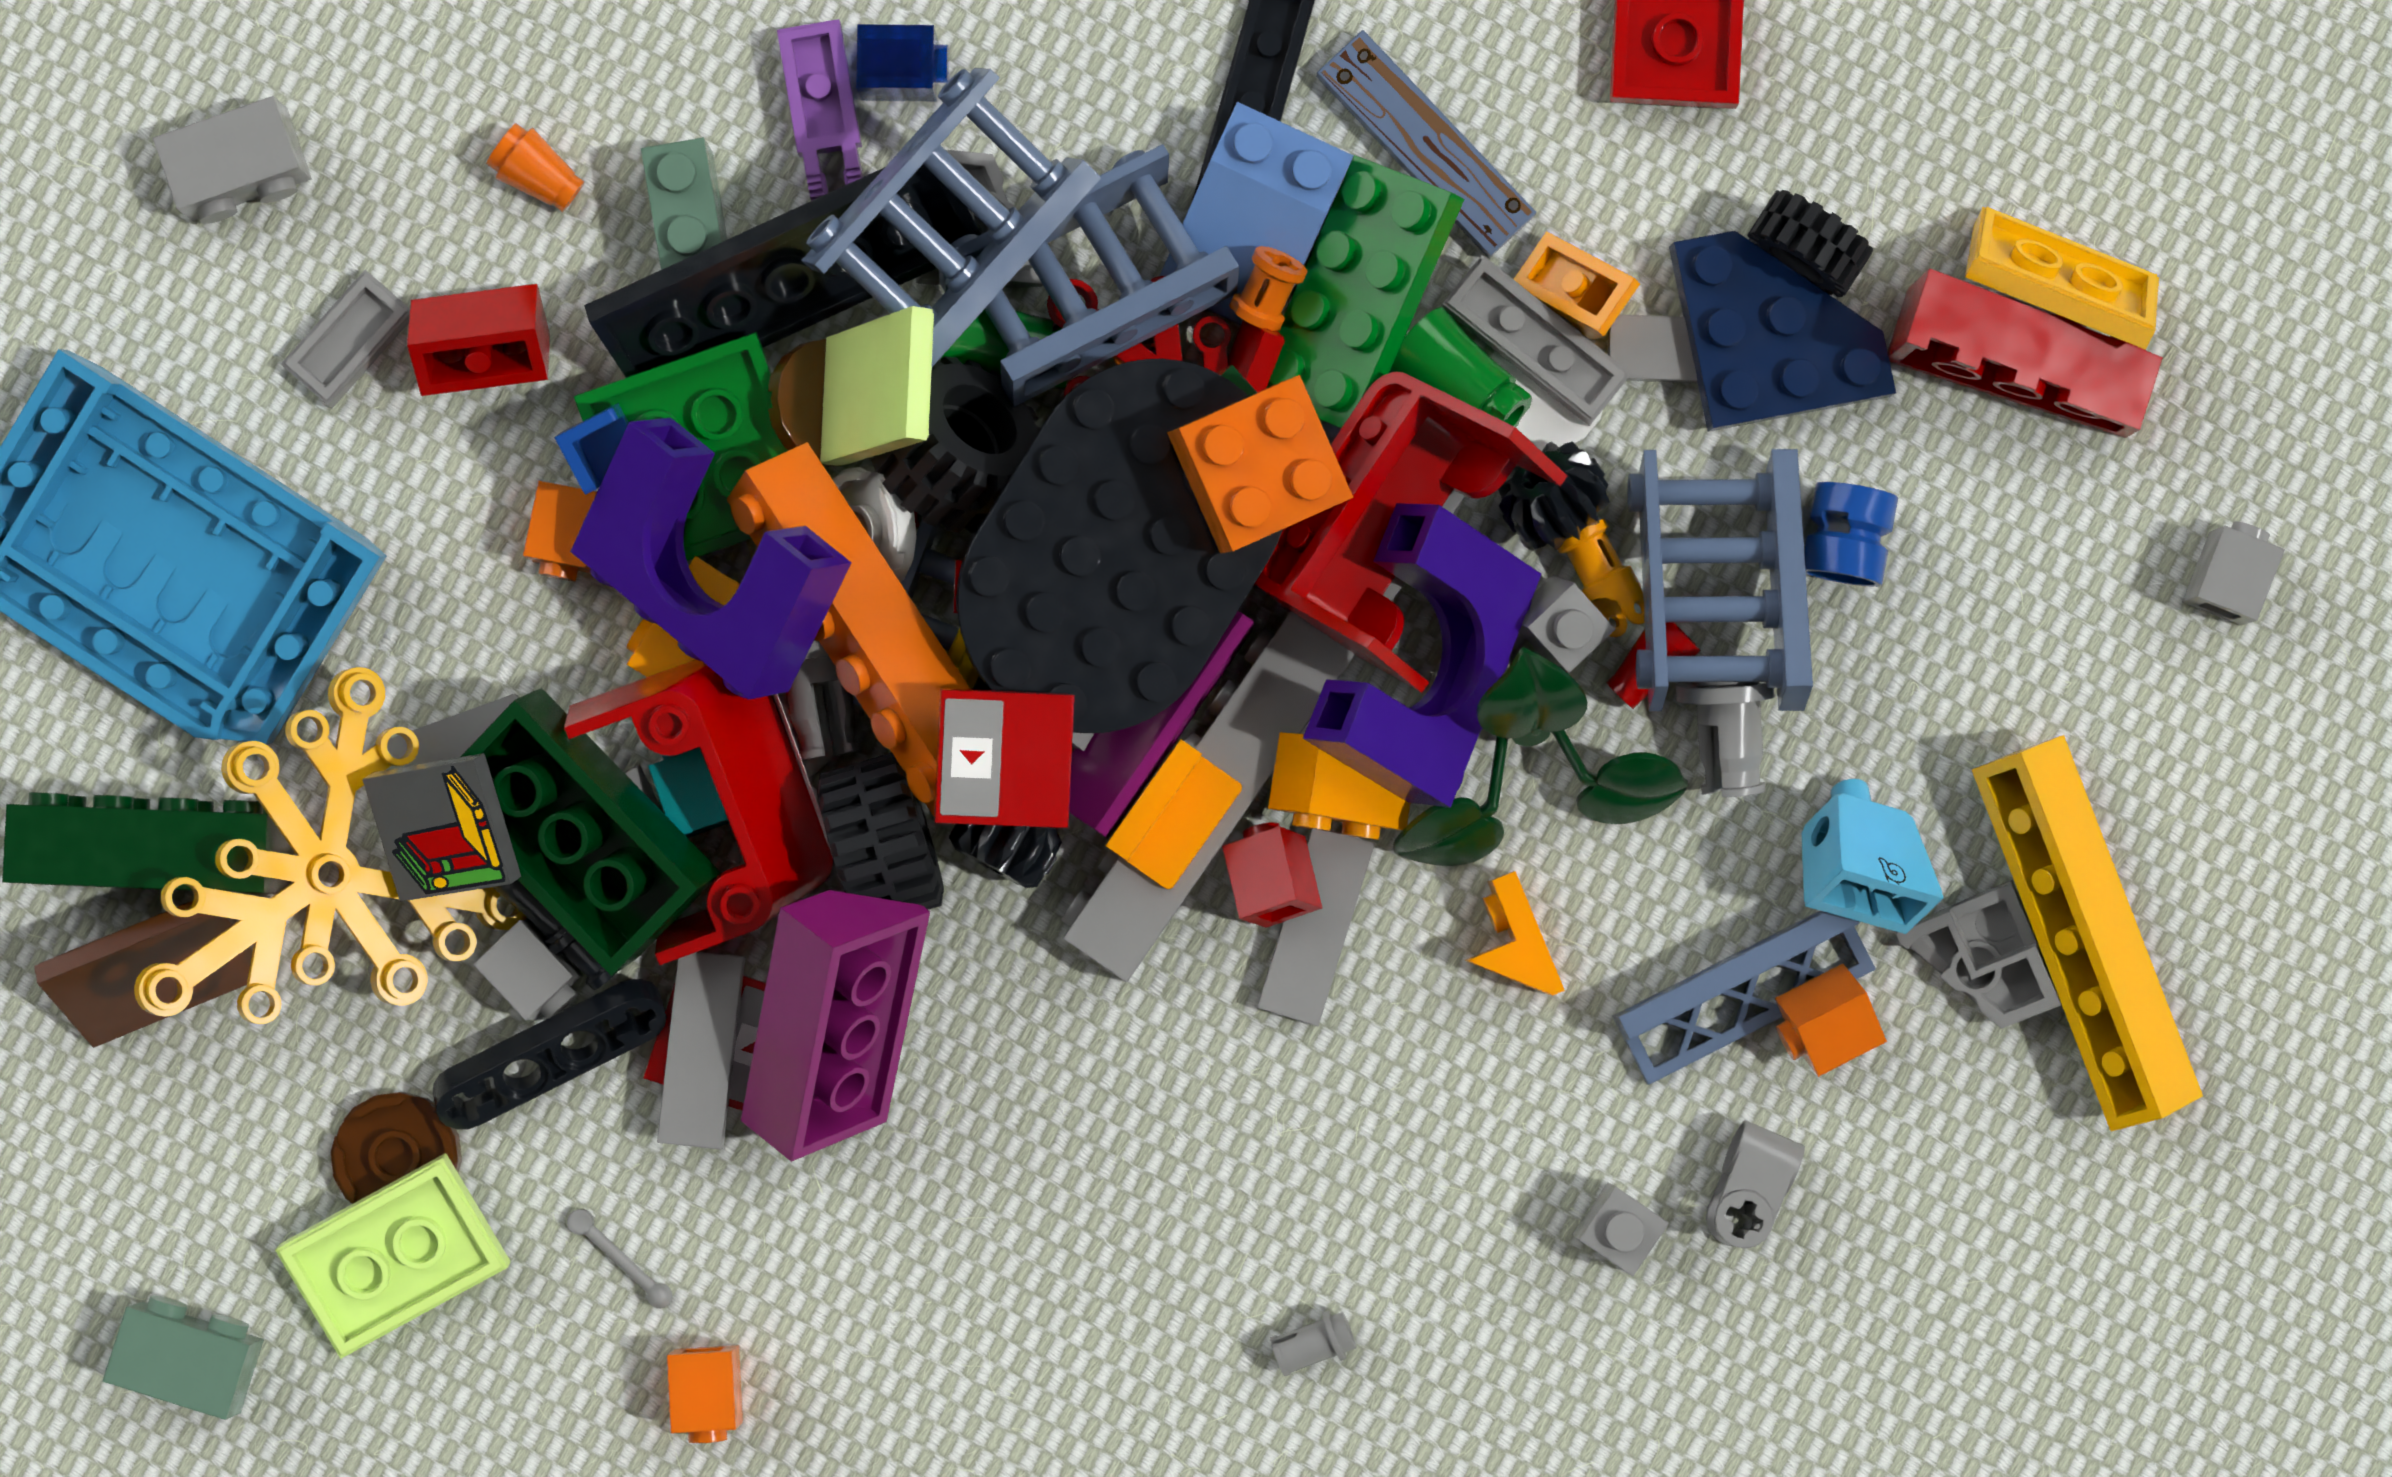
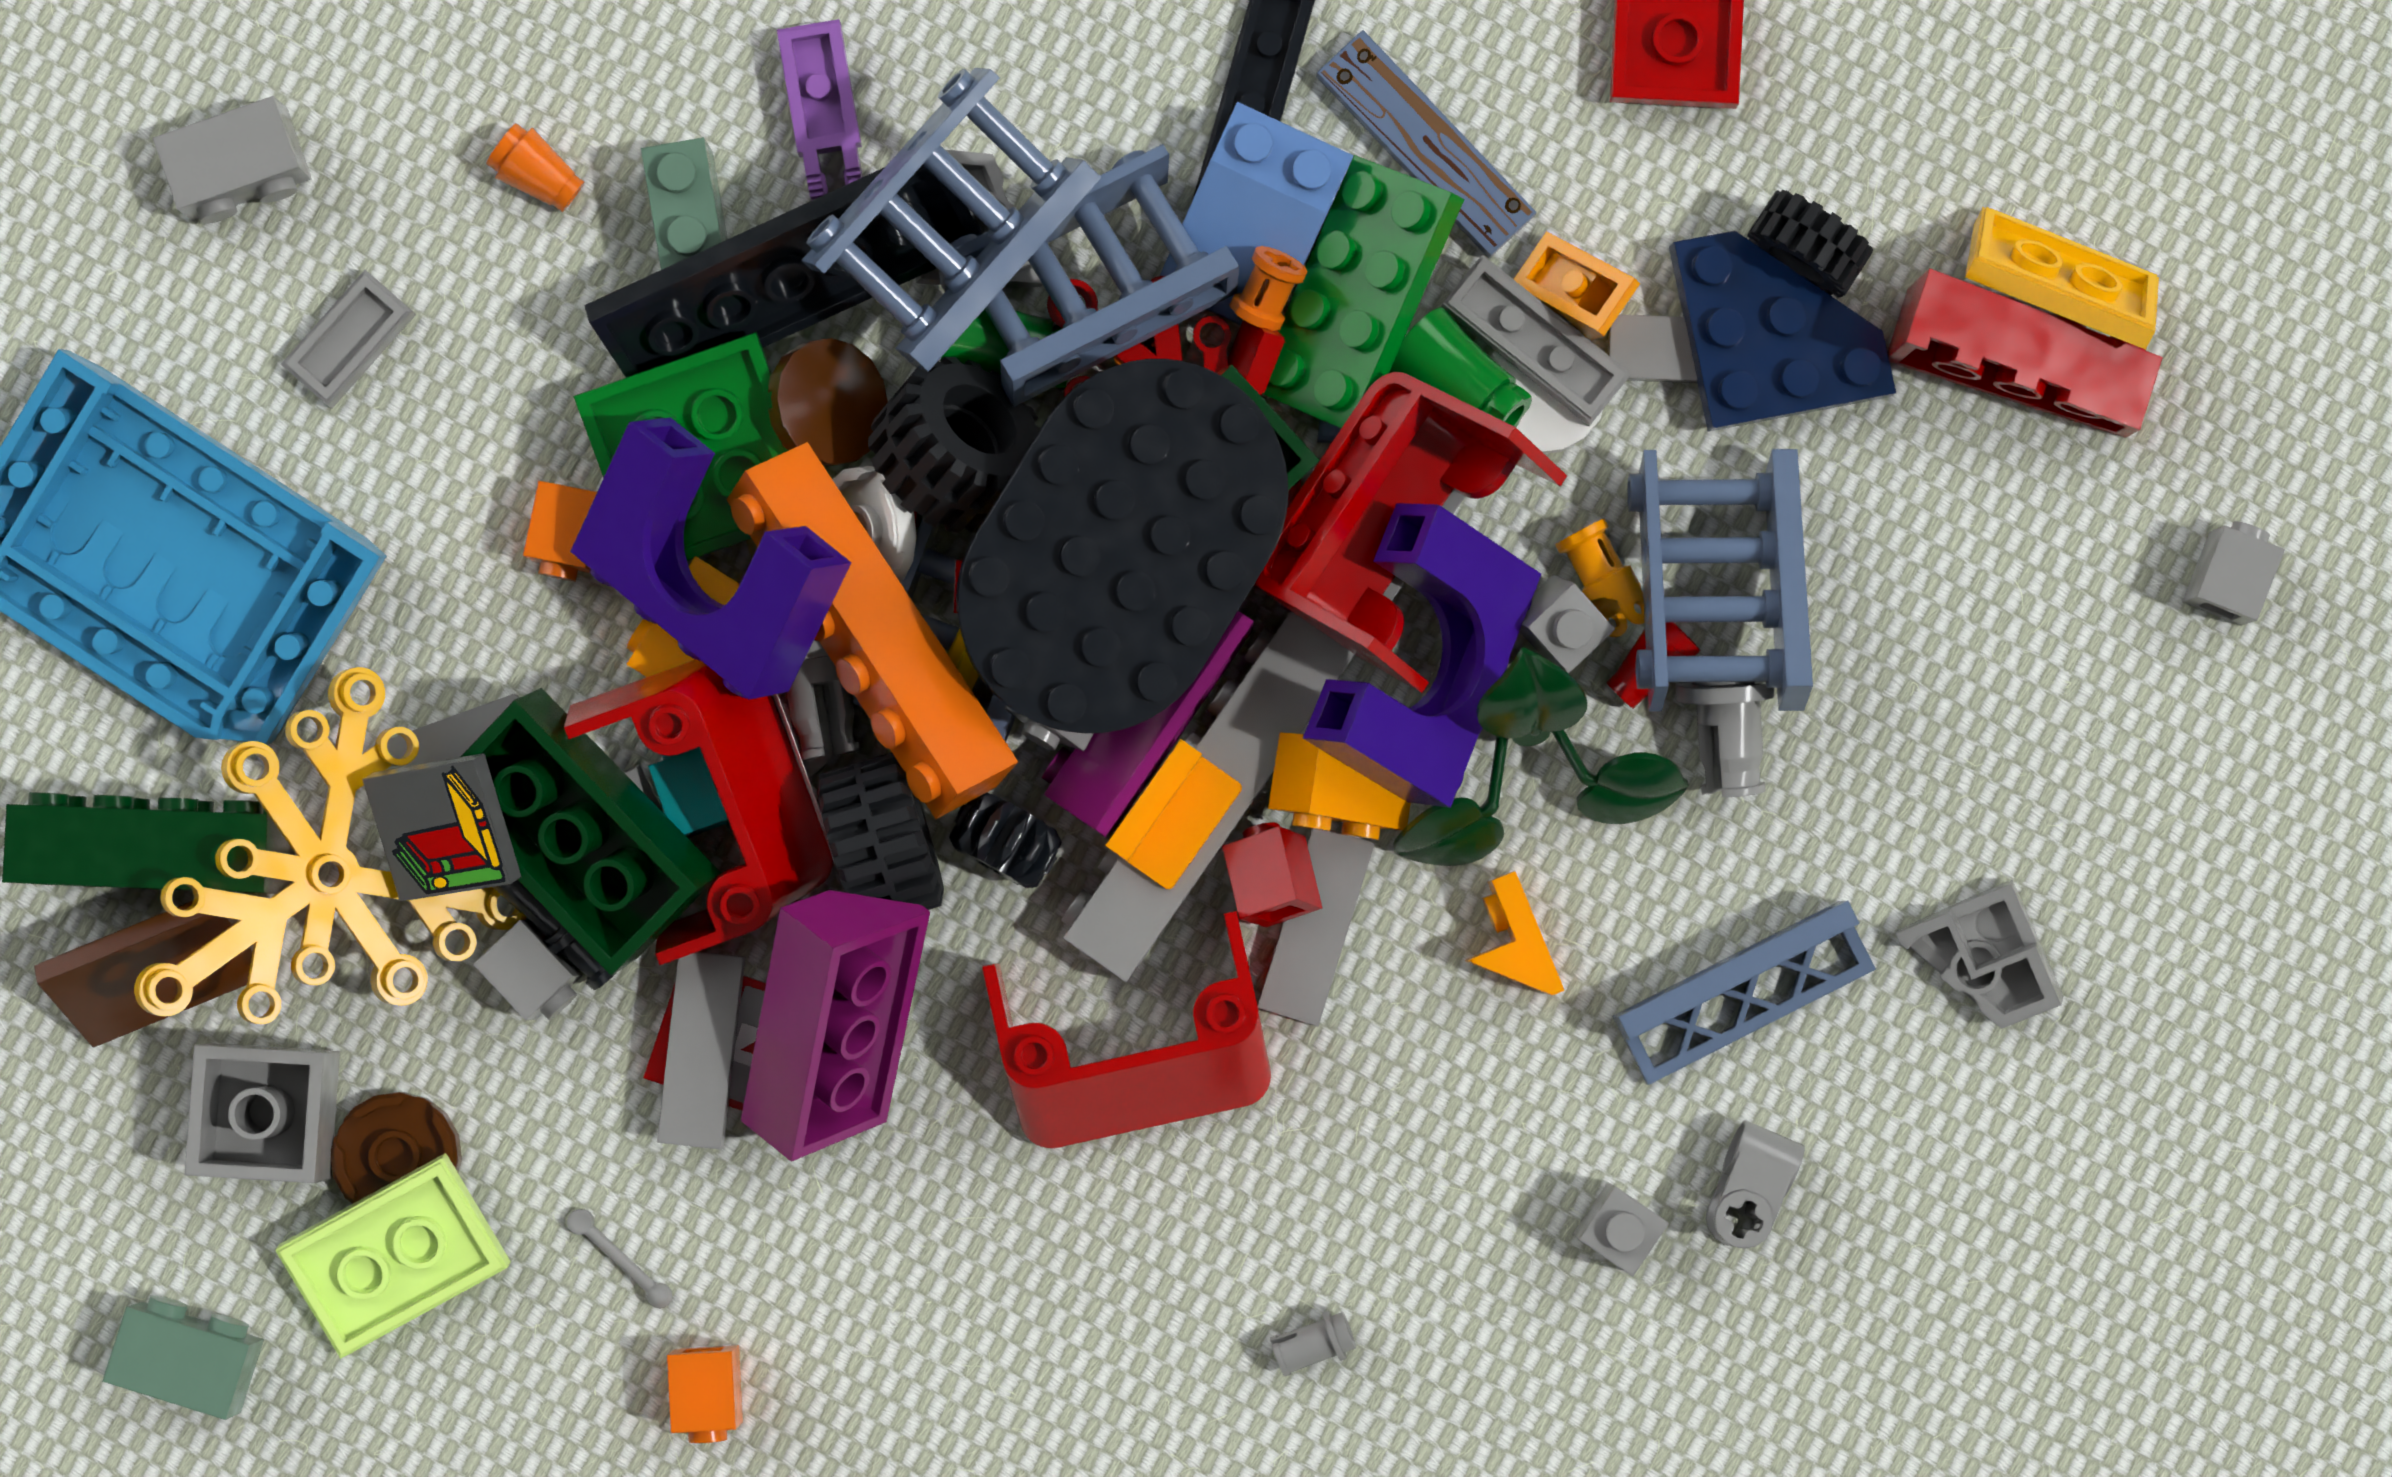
red brick [407,284,550,396] -> none
black beam [433,979,667,1129] -> none
blue panel [554,403,629,495] -> none
yellowish green tile [820,306,934,466] -> none
clear blue brick [856,24,949,102] -> none
red tile [934,688,1075,828] -> none
orange brick [1167,375,1353,554] -> none
black gear [1498,441,1610,550] -> none
orange brick [1775,963,1887,1077] -> none
medium azure torso [1801,779,1943,934] -> none
blue wheel [1804,482,1898,587] -> none
yellow brick [1971,735,2203,1132] -> none
none -> light grey brick [185,1043,340,1183]
none -> red windscreen [982,911,1271,1148]

